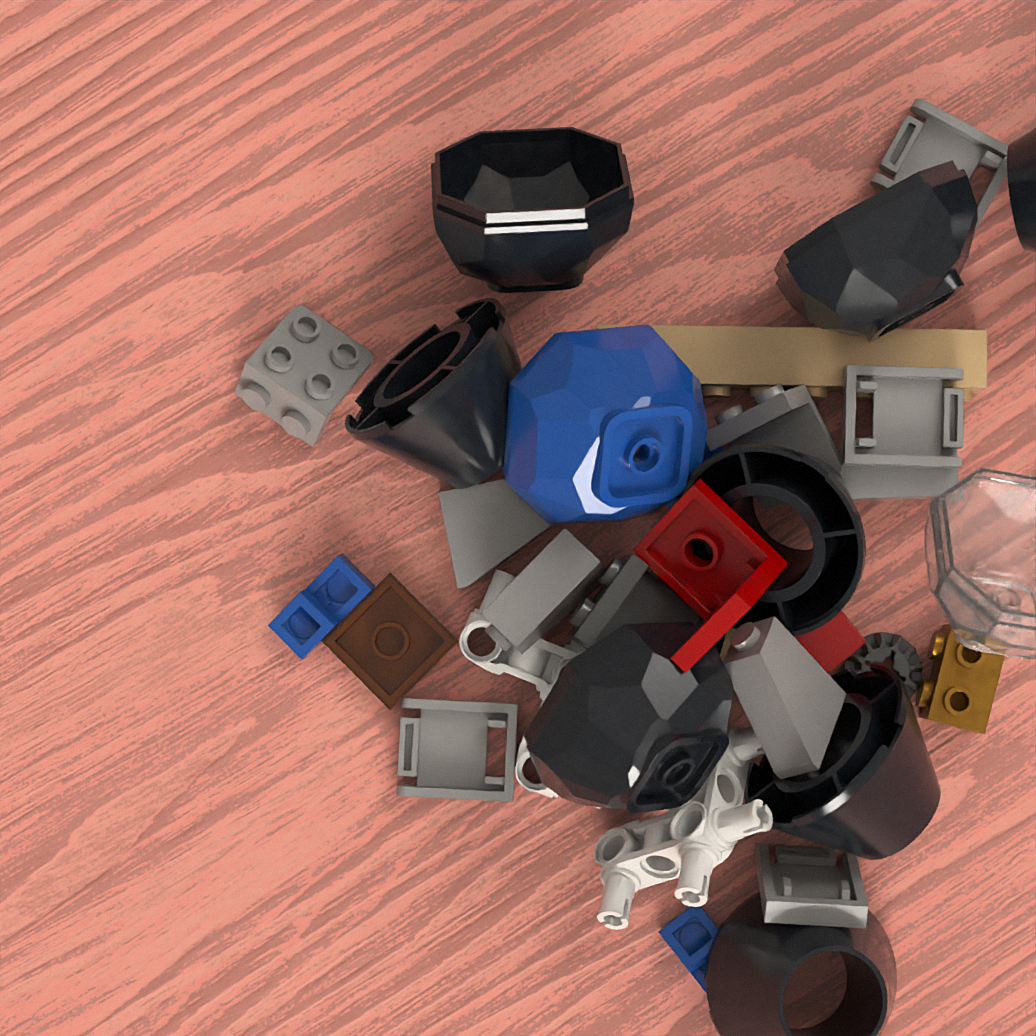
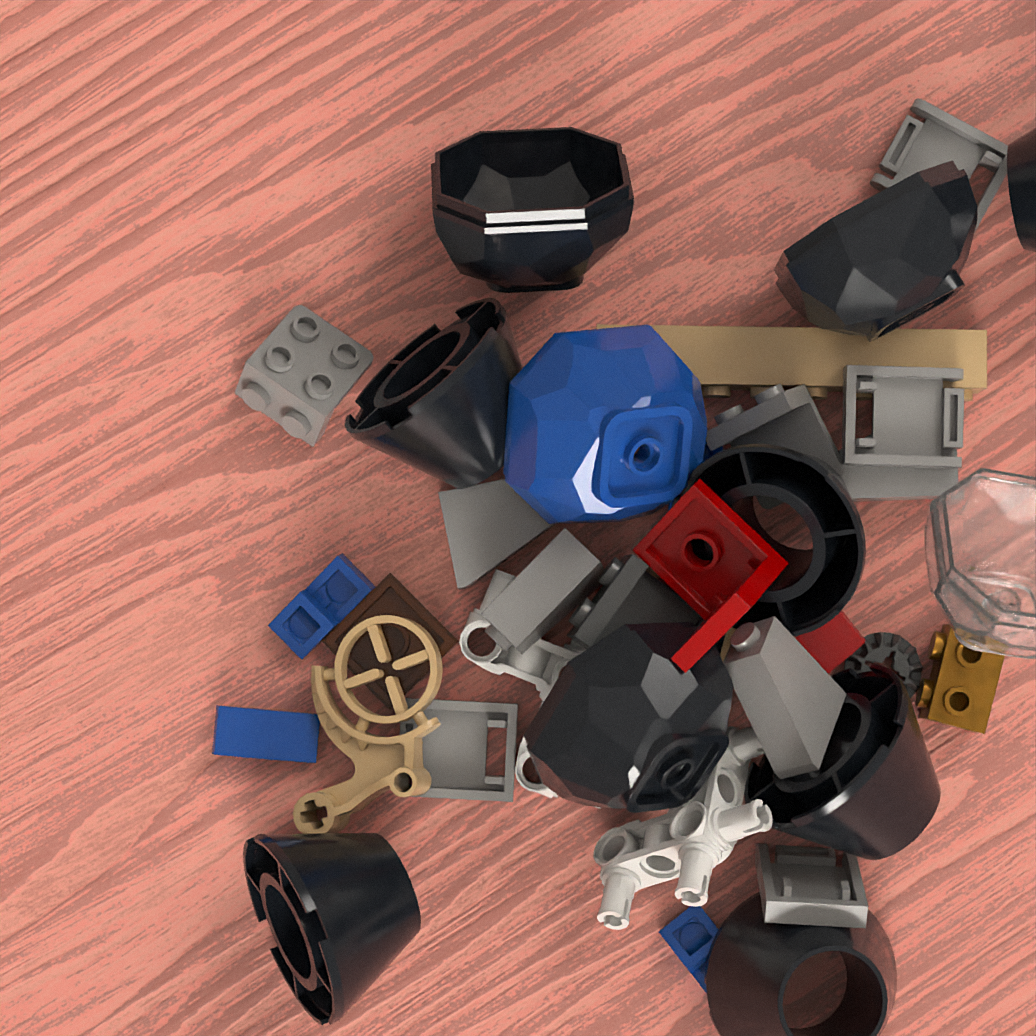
none -> blue slope [212,705,320,763]
none -> black cone [243,833,421,1025]
none -> tan piece [293,615,443,834]

